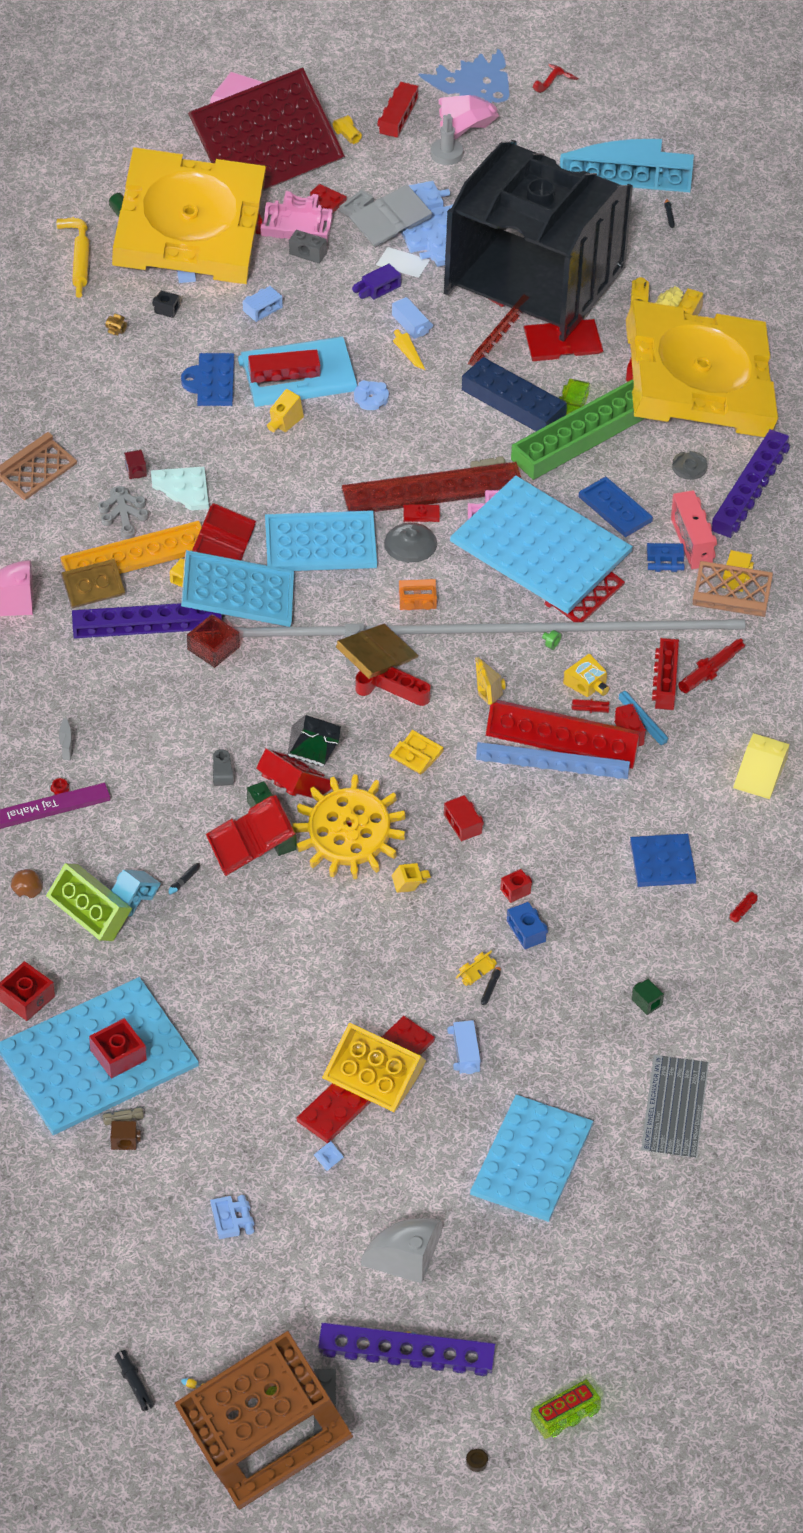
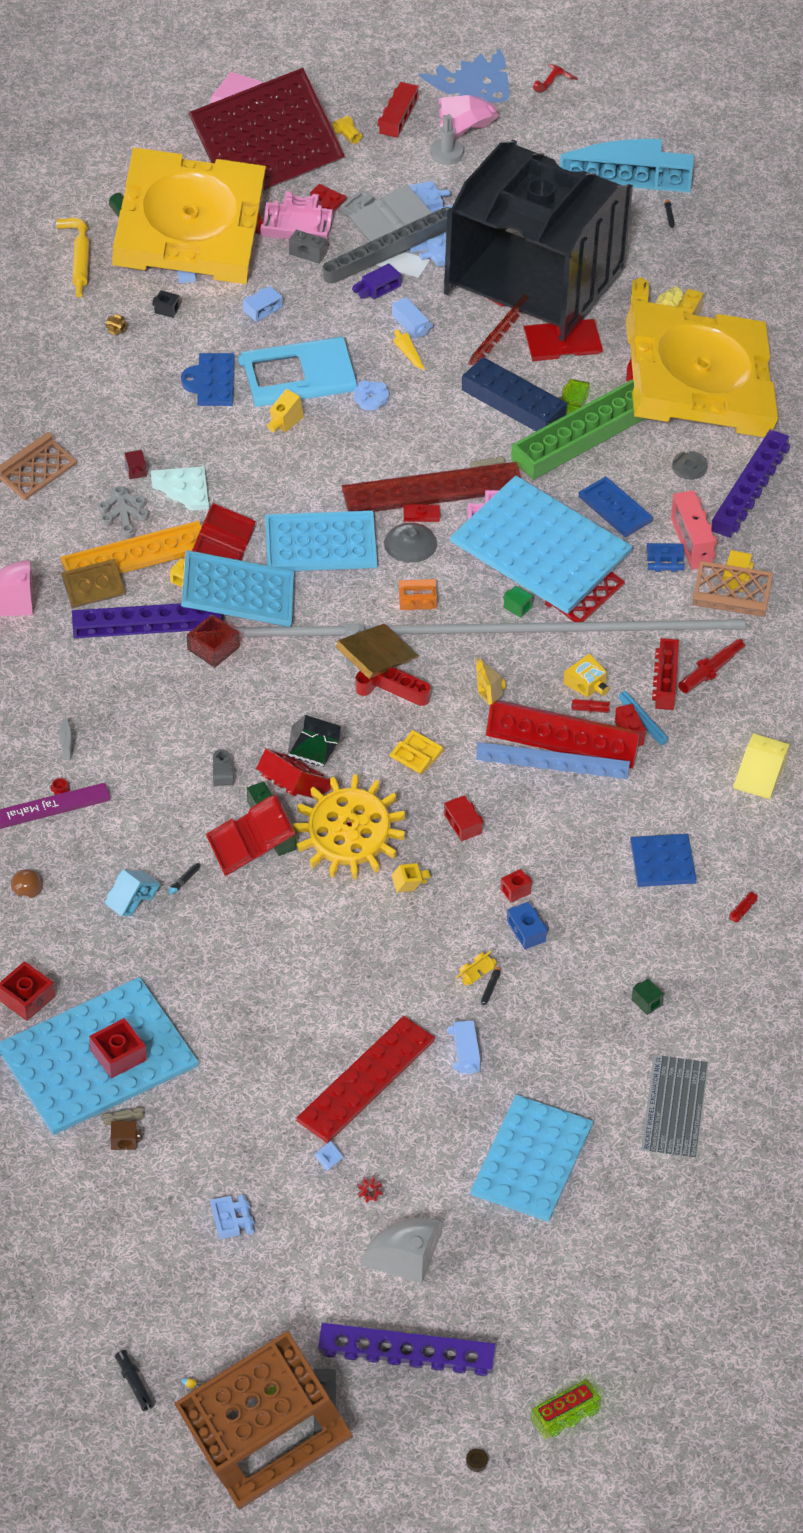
lime brick [46,863,132,941] -> none
red brick [248,349,320,383] -> none
yellow slope [322,1022,426,1113] -> none
bright green tile [542,630,562,650] -> none
none -> dark grey beam [322,207,451,284]
none -> red gear [357,1175,383,1203]
none -> green brick [503,585,533,618]

